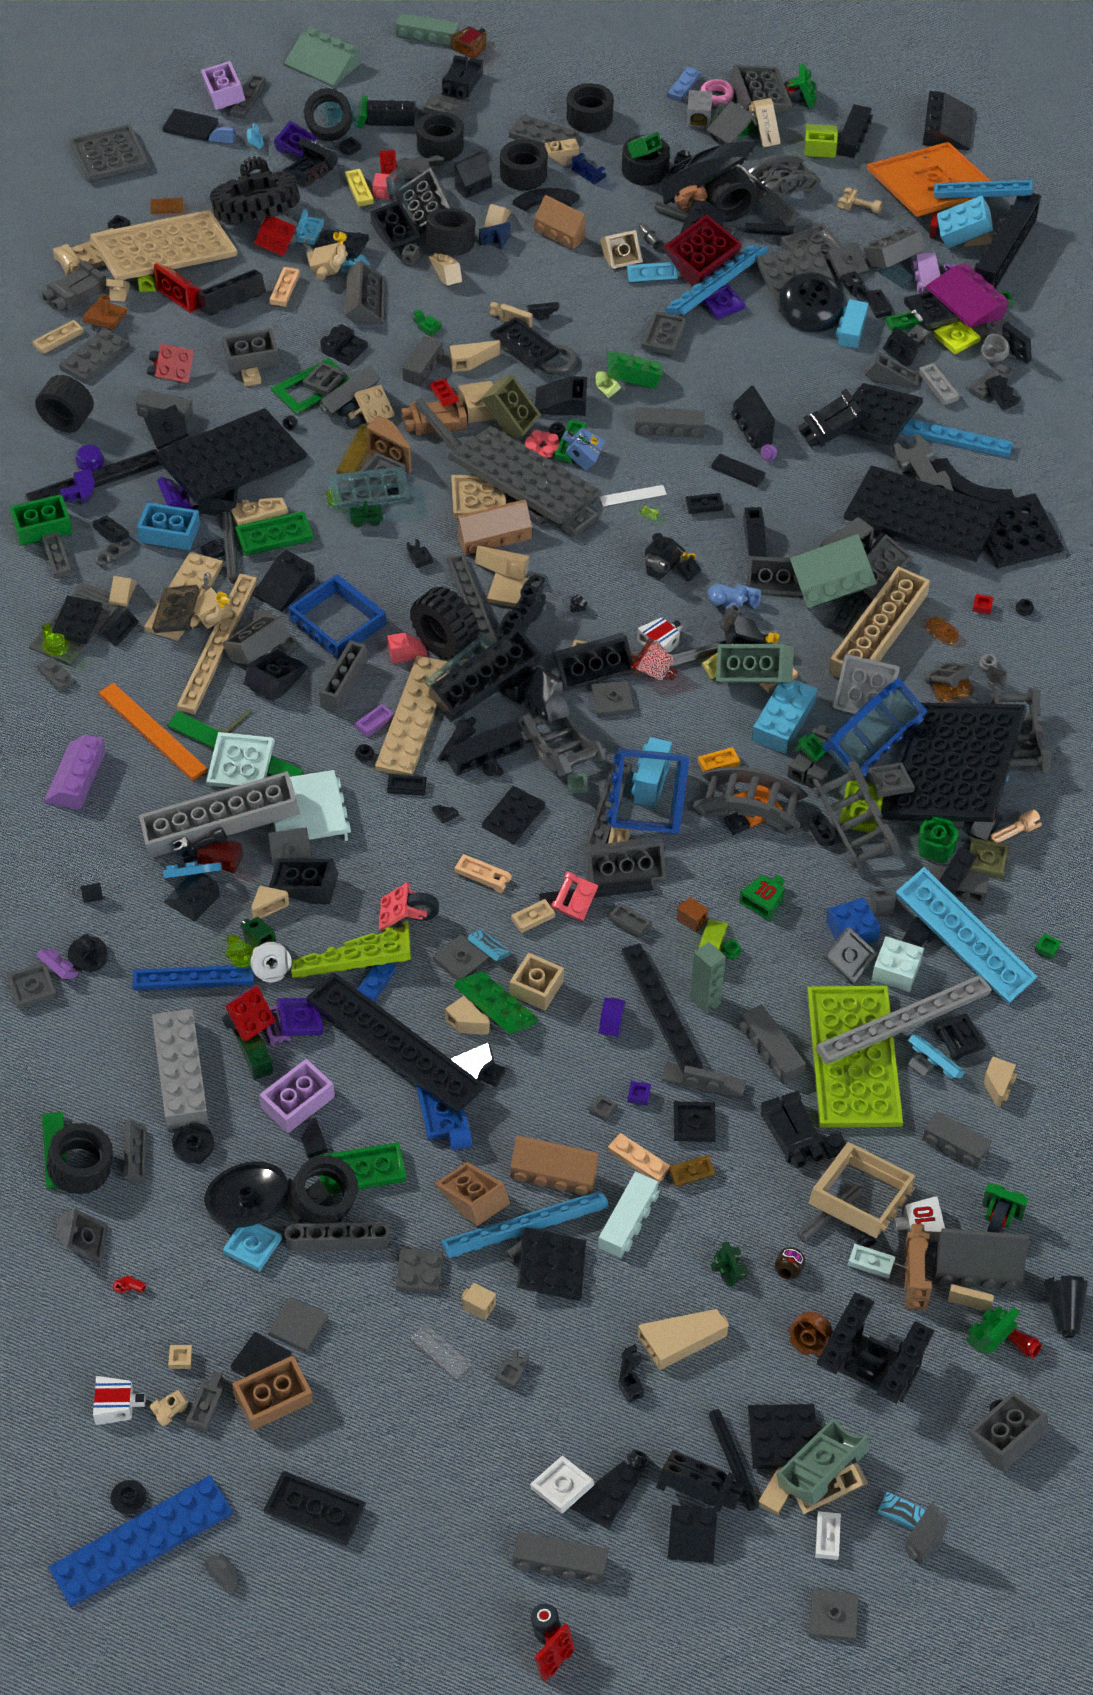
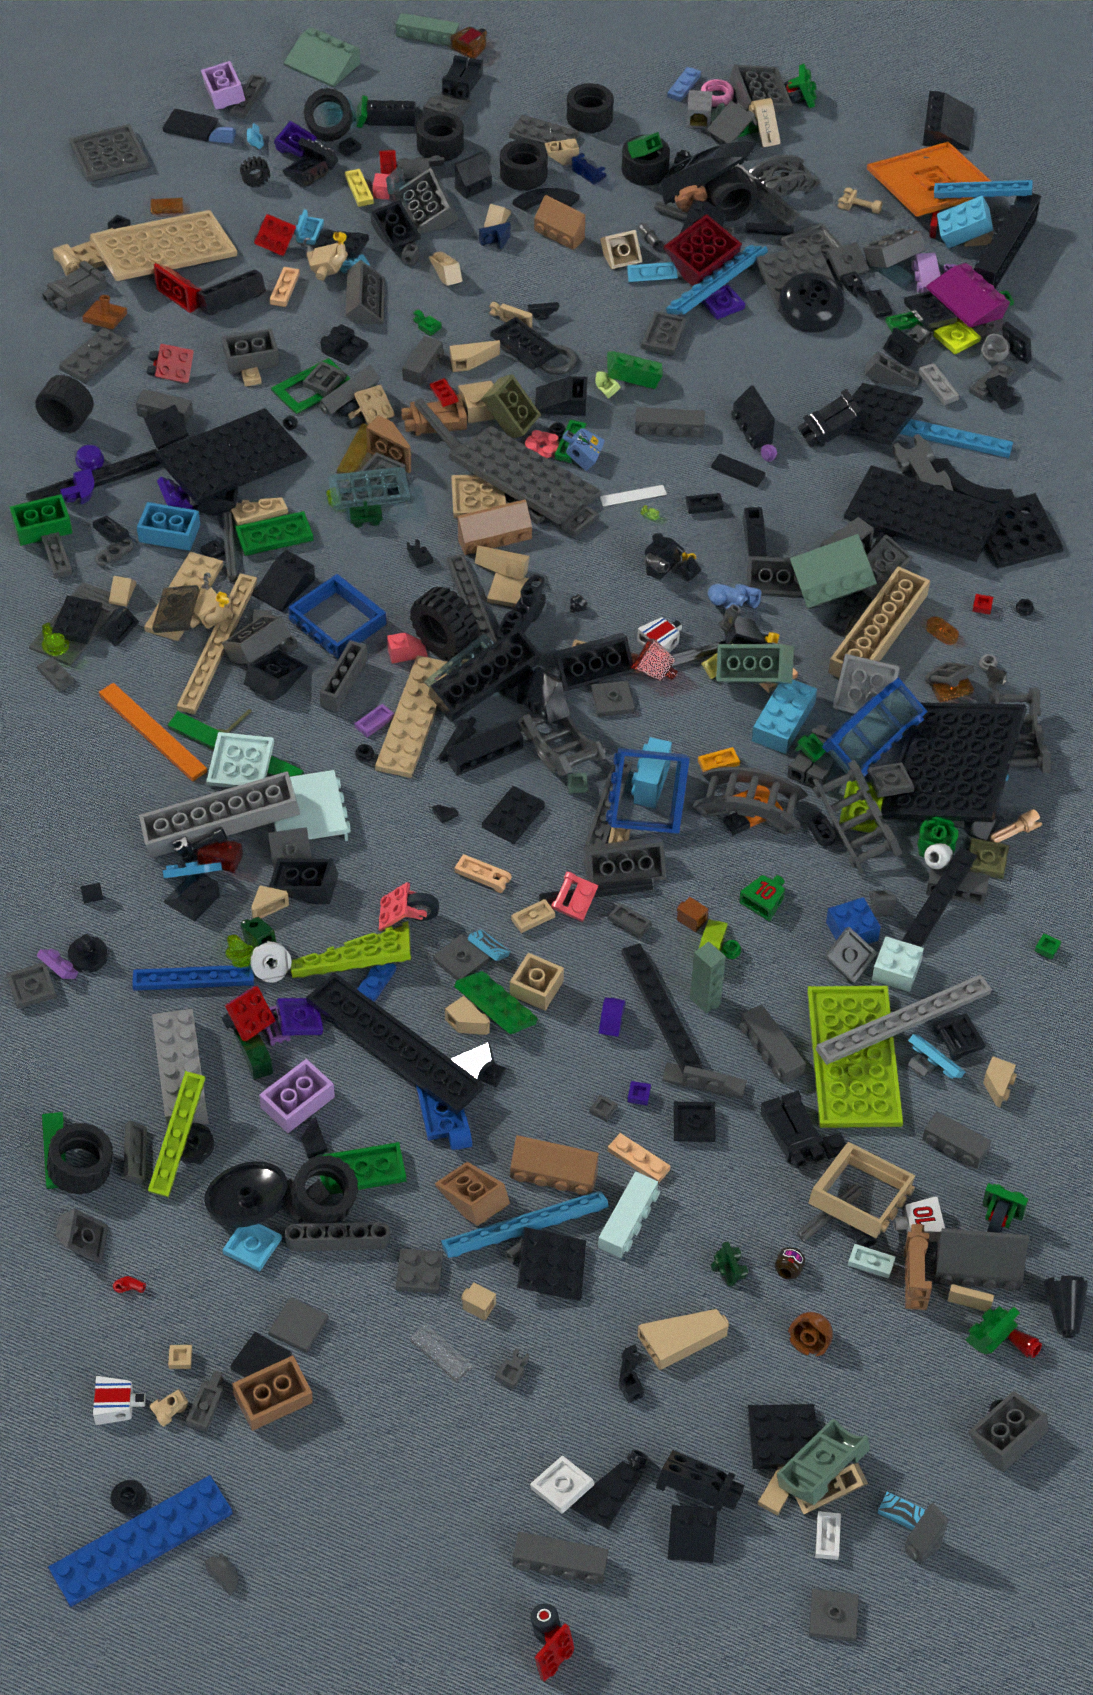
tan tile [32,320,84,355] -> none
medium lavender slope [44,735,106,810] -> none
tan slope [106,279,130,302] -> none
lime brick [138,274,156,292] -> none
black tyre [210,171,300,223] -> none
black plate [264,1471,366,1545] -> none
black tile [387,774,427,796] -> none
black tyre [425,208,476,255] -> none
black plate [482,757,504,776] -> none
pearl gold plate [668,1154,716,1188] -> none
black axle [709,1409,759,1511] -> none
lime slope [804,124,838,158] -> none
black piece [816,1292,935,1404] -> none
black brick [836,104,873,158] -> none
medium azure brick [836,299,869,348] -> none
medium azure plate [895,867,1037,1005] -> none
none -> lime plate [148,1071,206,1198]
none -> white head [924,843,953,870]

